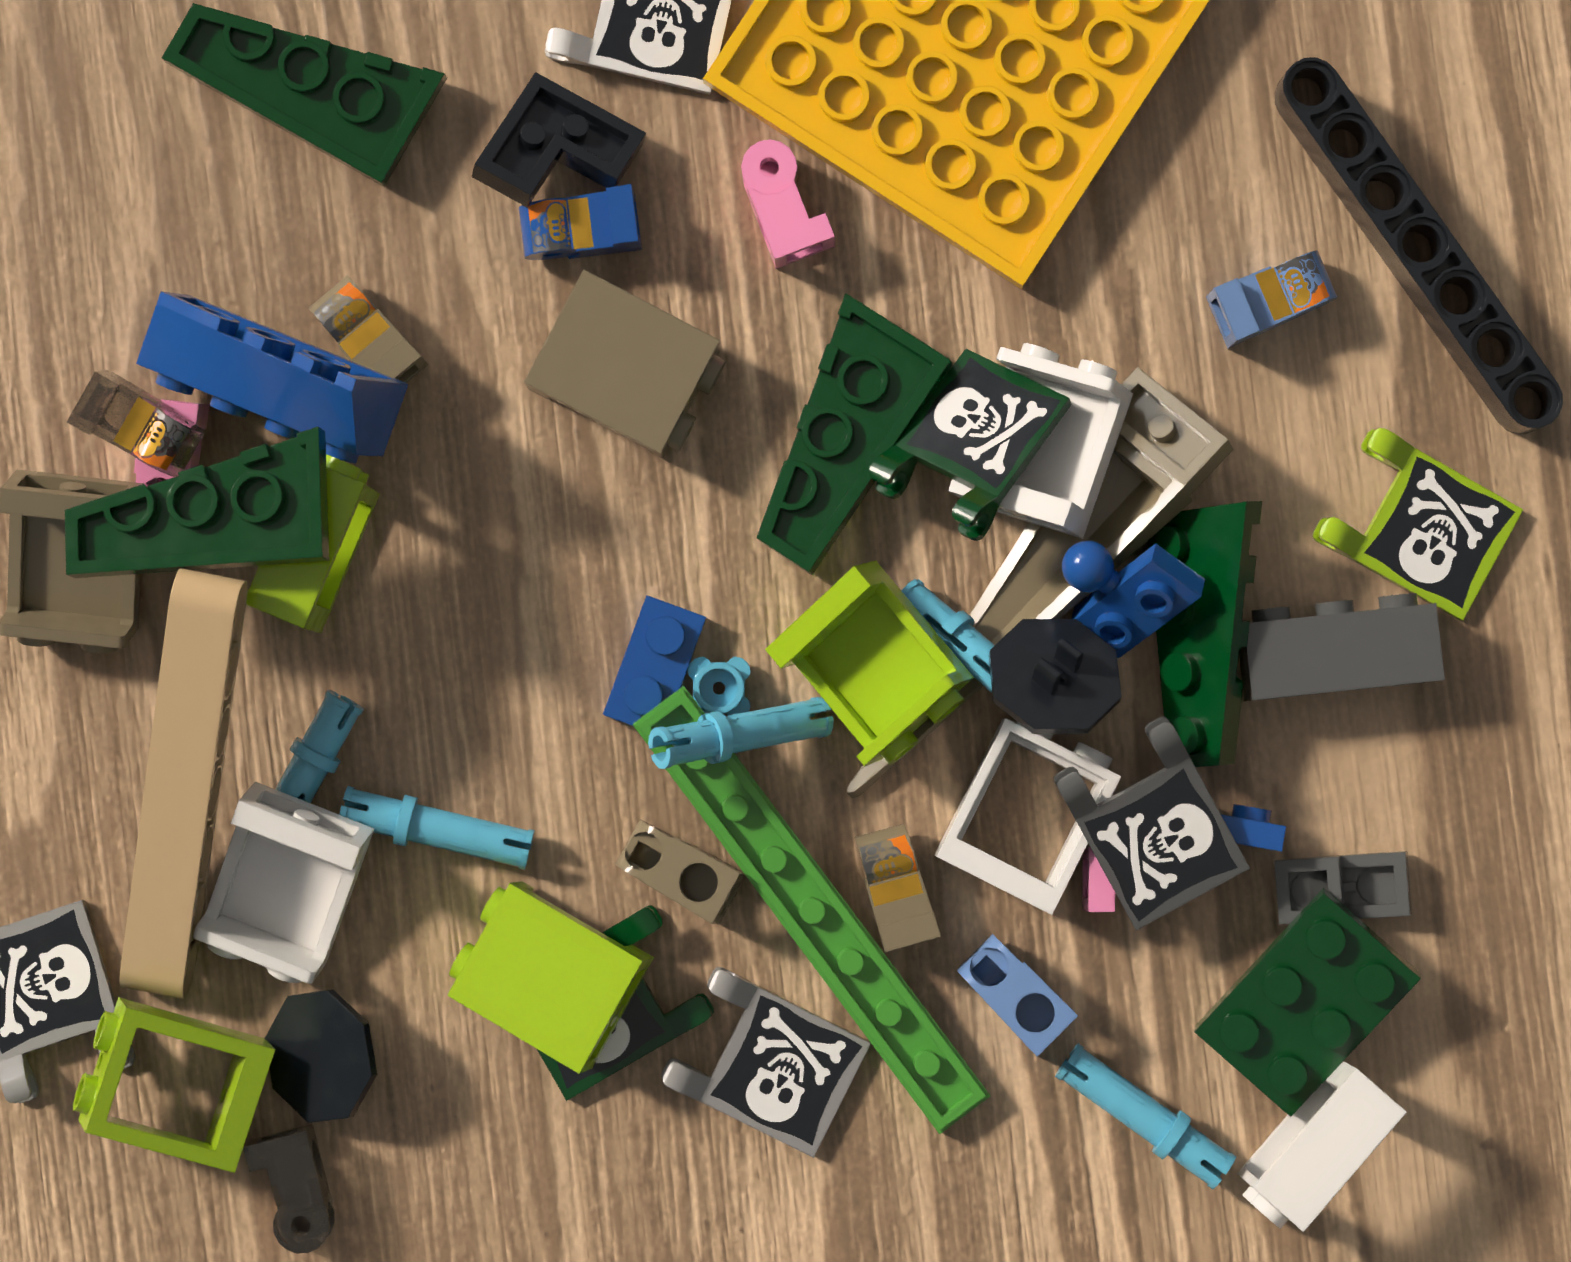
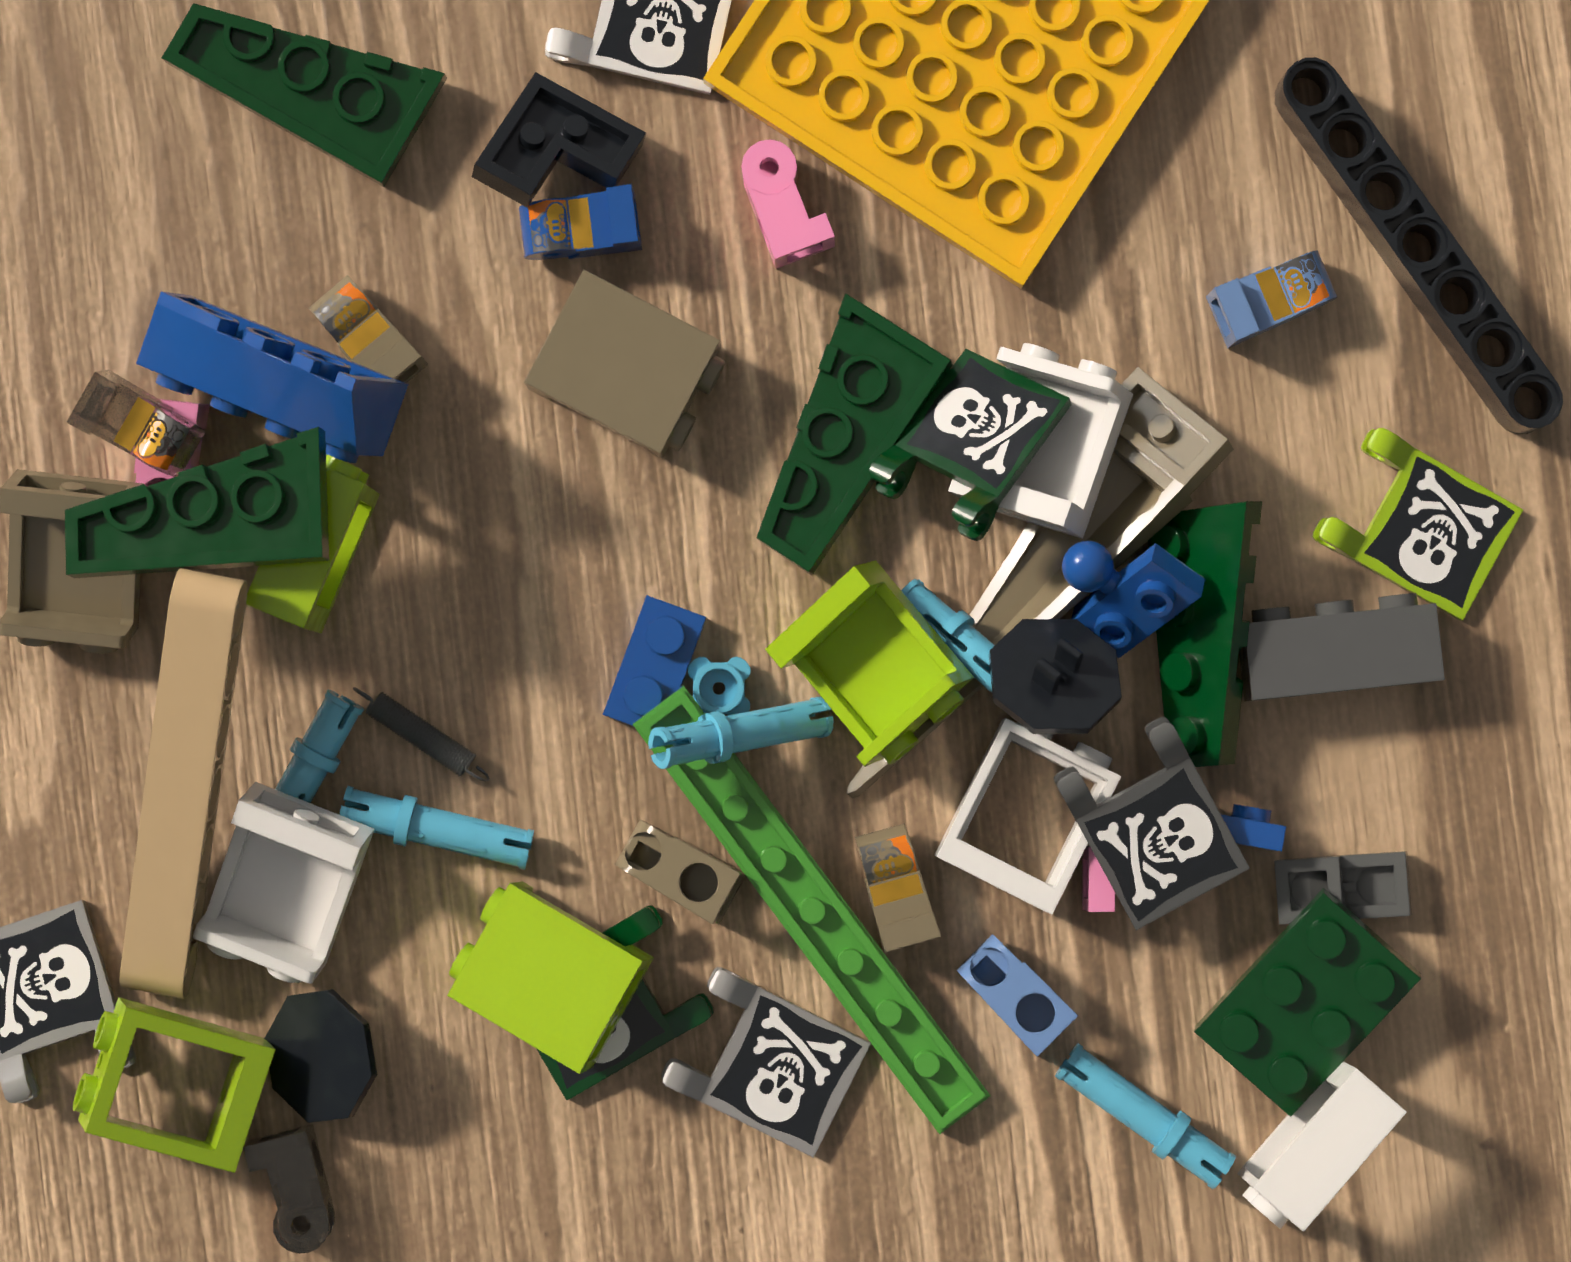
none -> dark grey piece [353,687,490,781]

